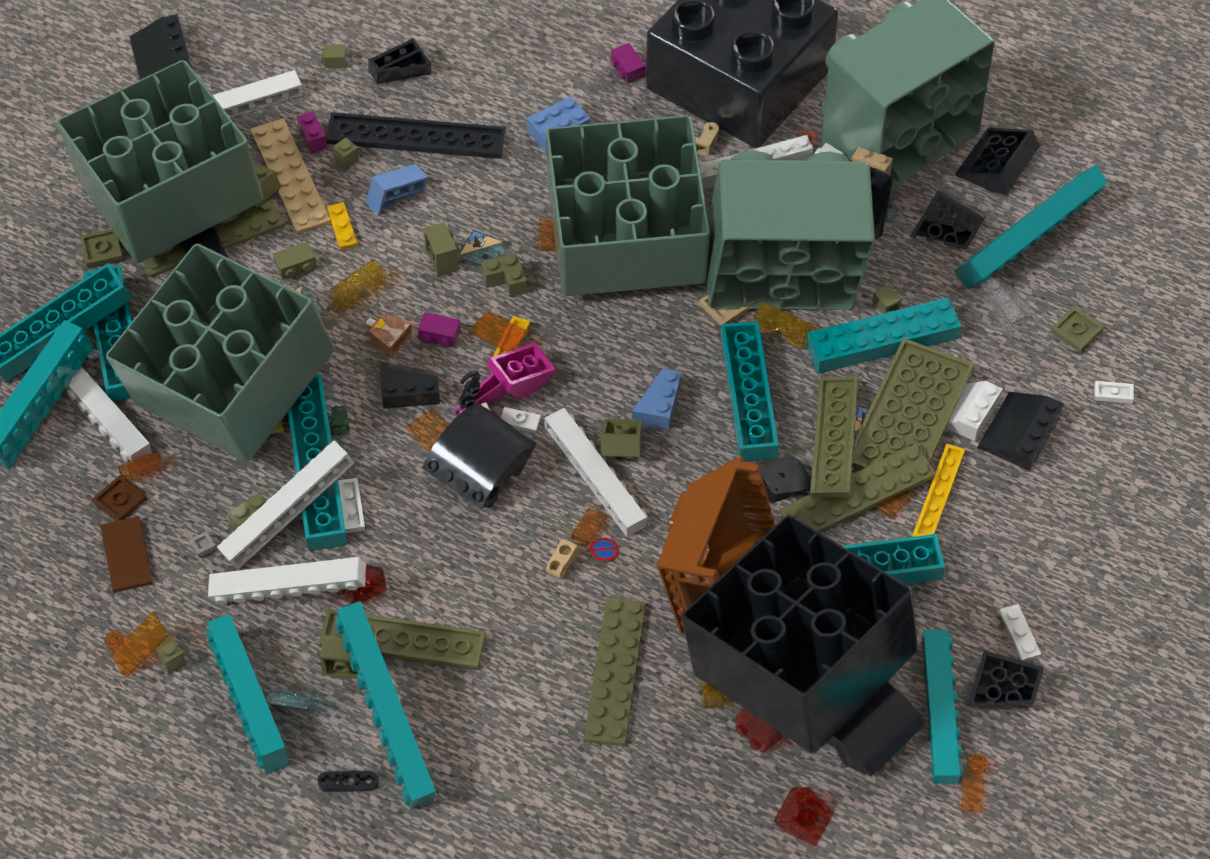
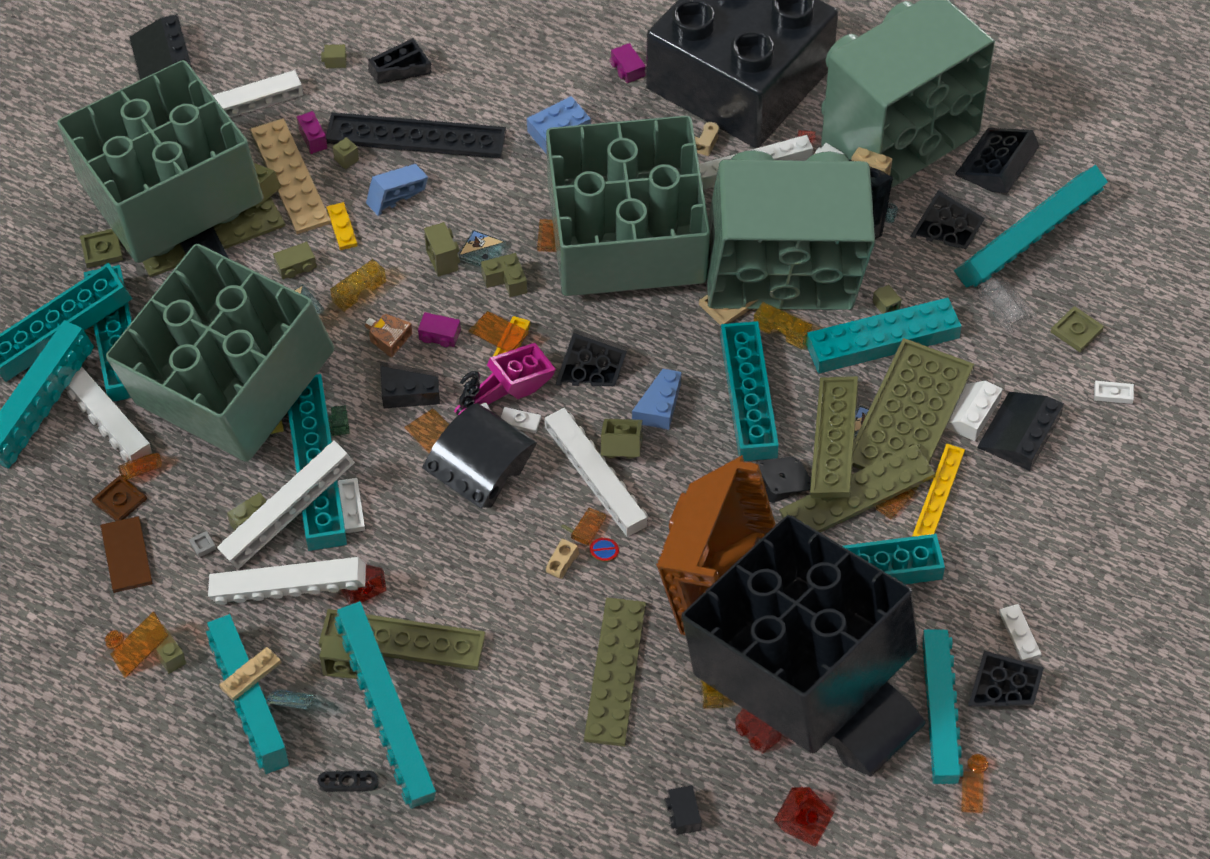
none -> tan plate [220,647,281,701]
none -> black wedge [555,329,627,386]
none -> black brick [665,785,702,835]

